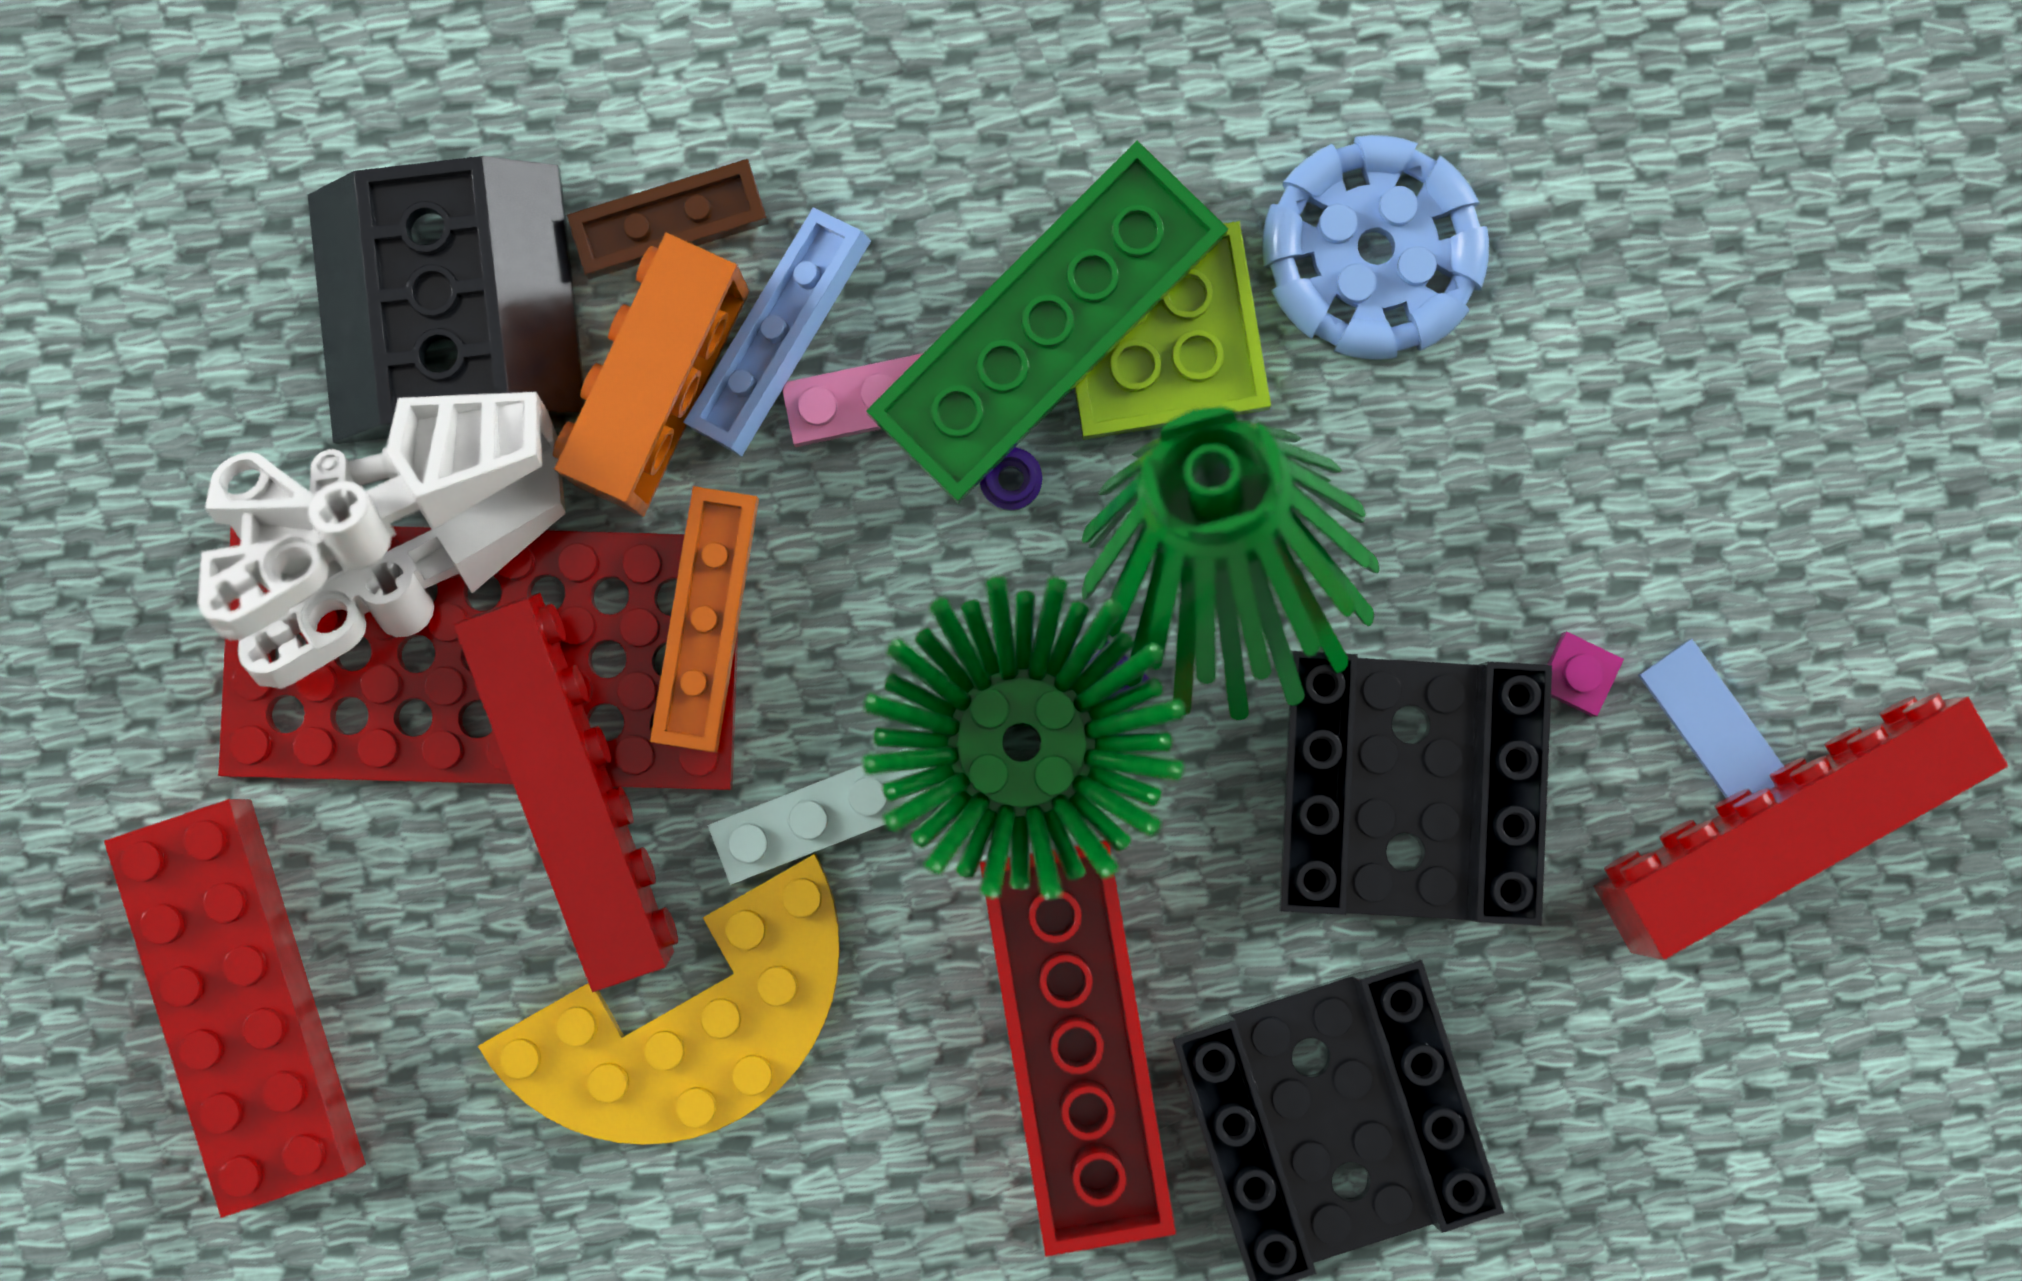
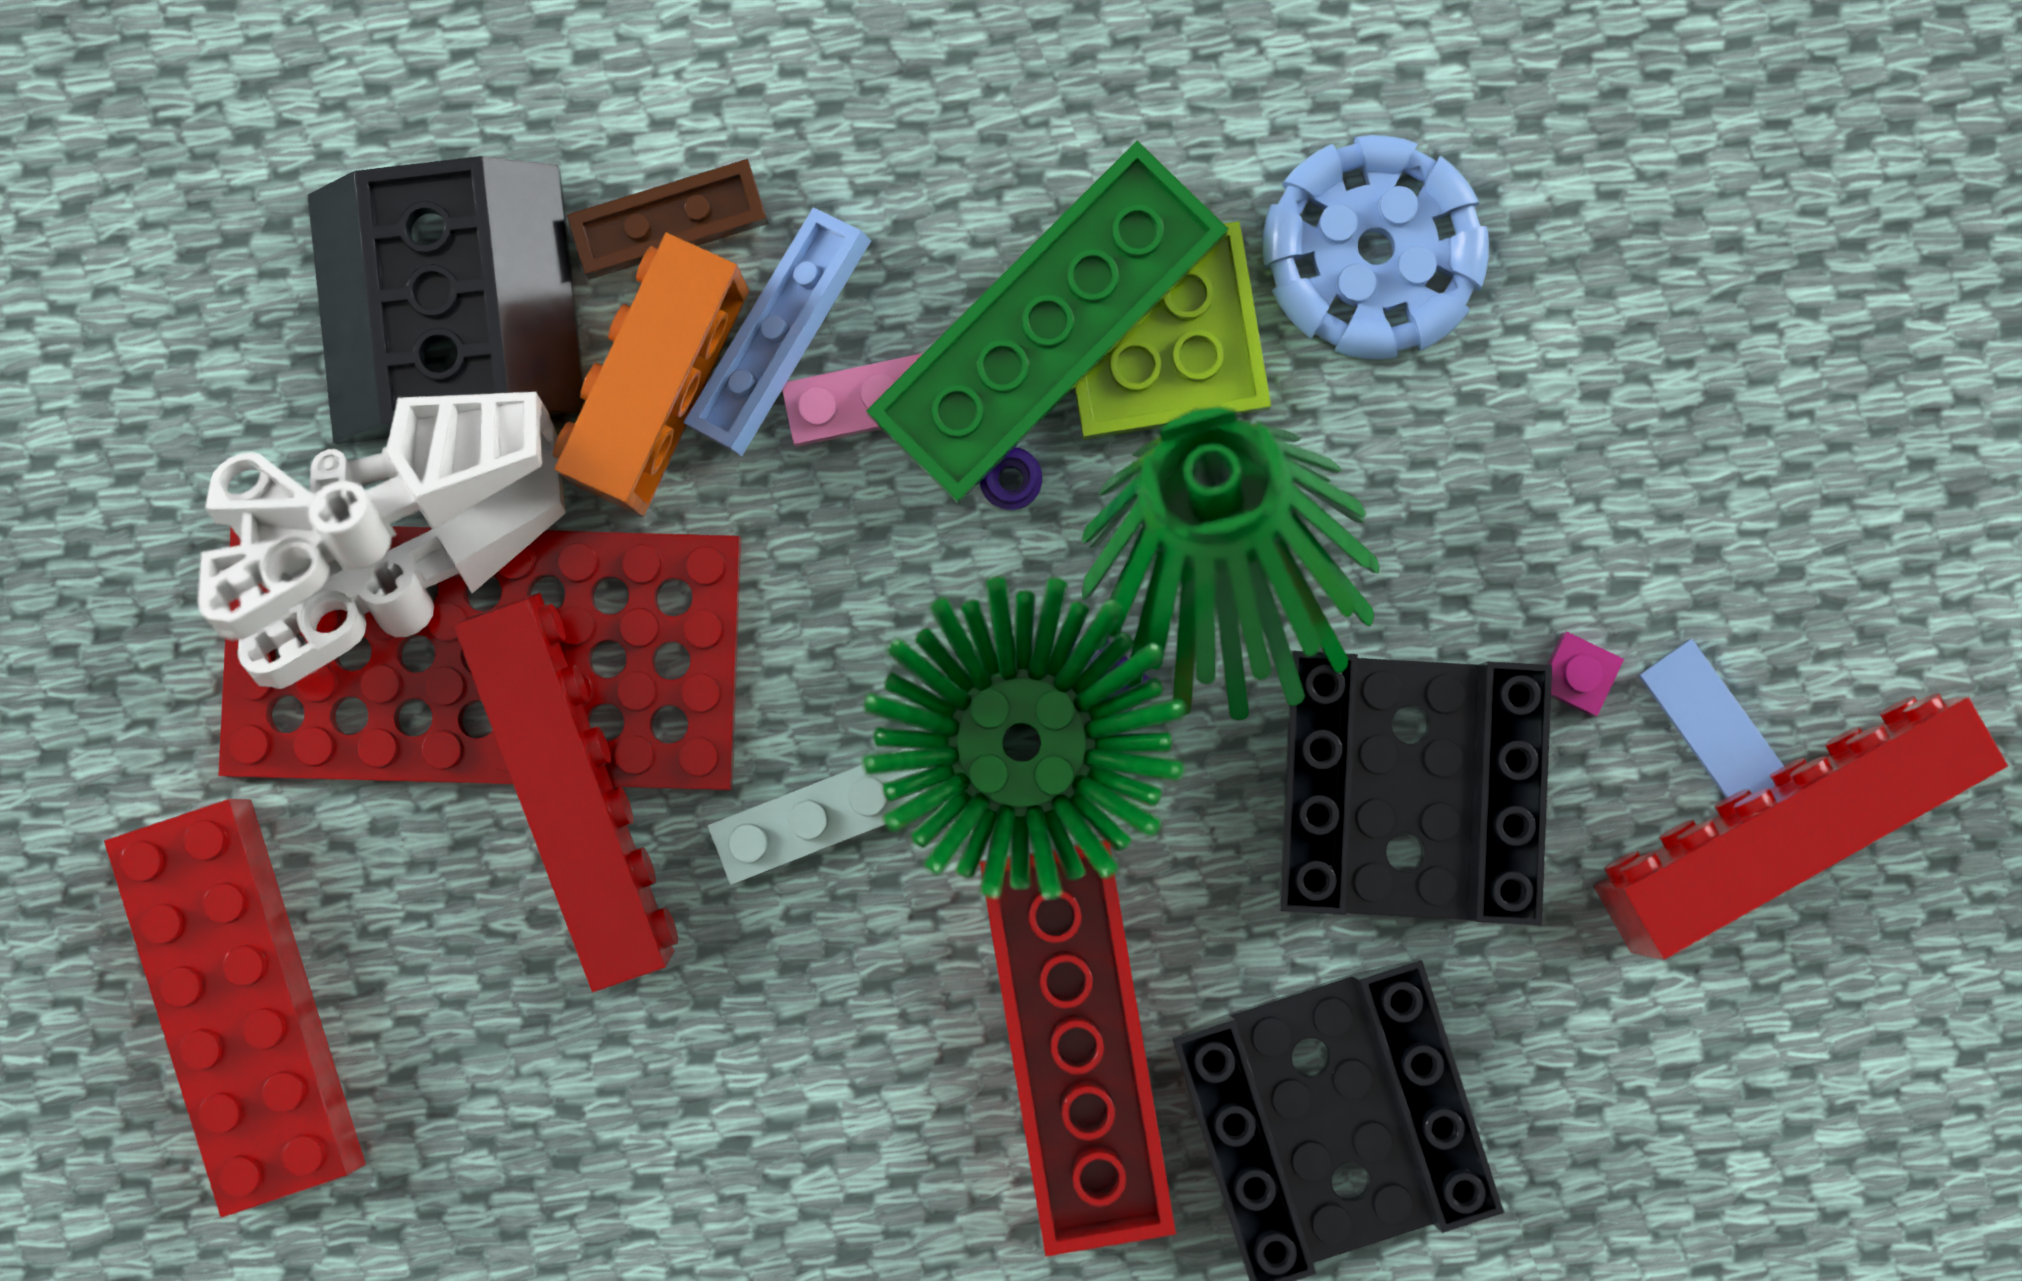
yellow plate [477,854,840,1145] -> none
orange plate [650,486,759,753] -> none

